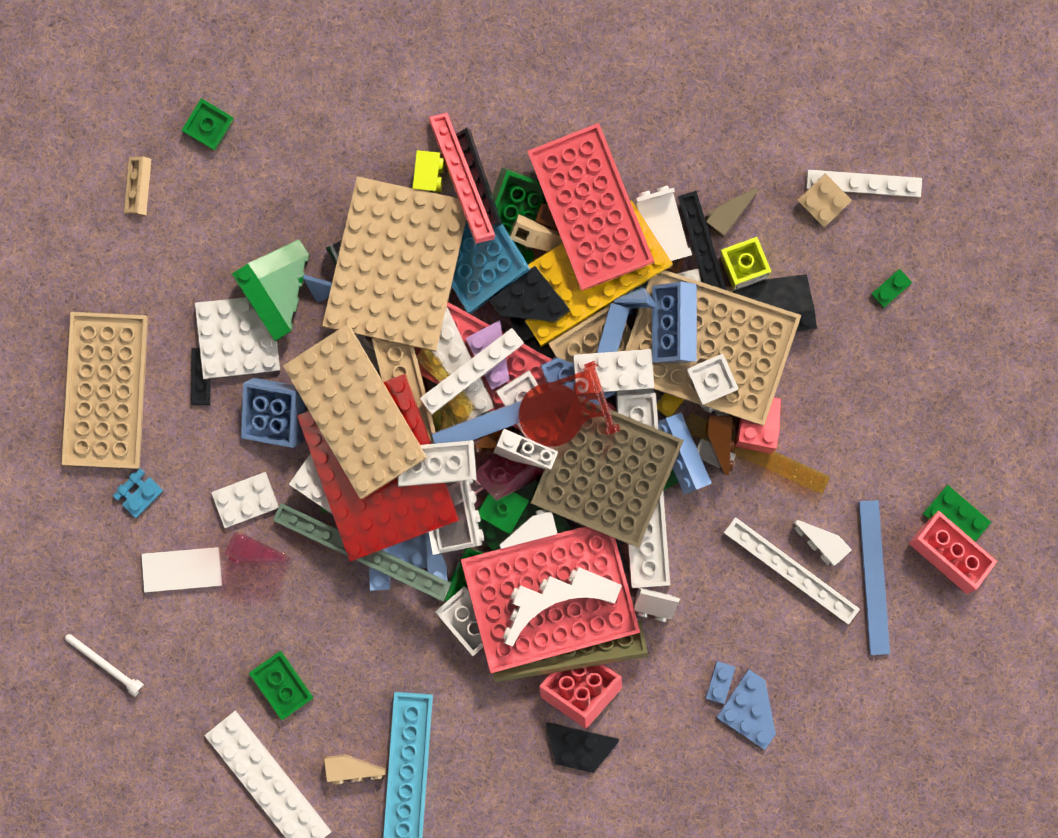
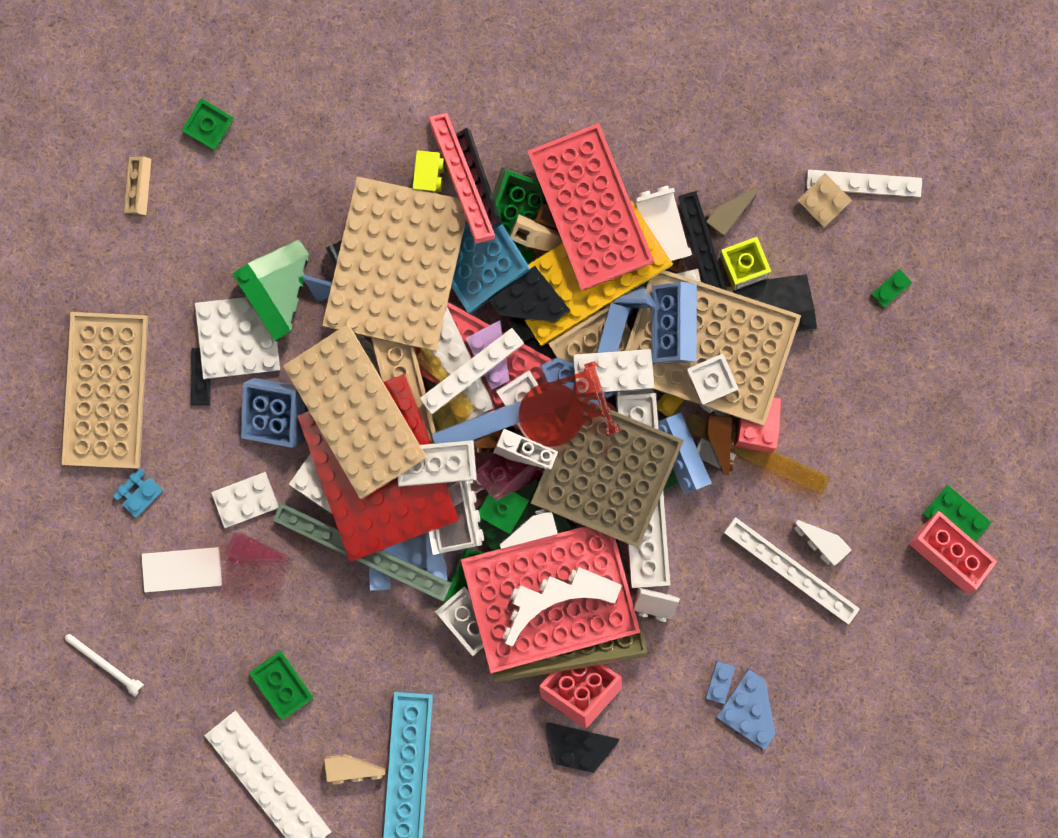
medium blue tile [859,500,890,655] -> none

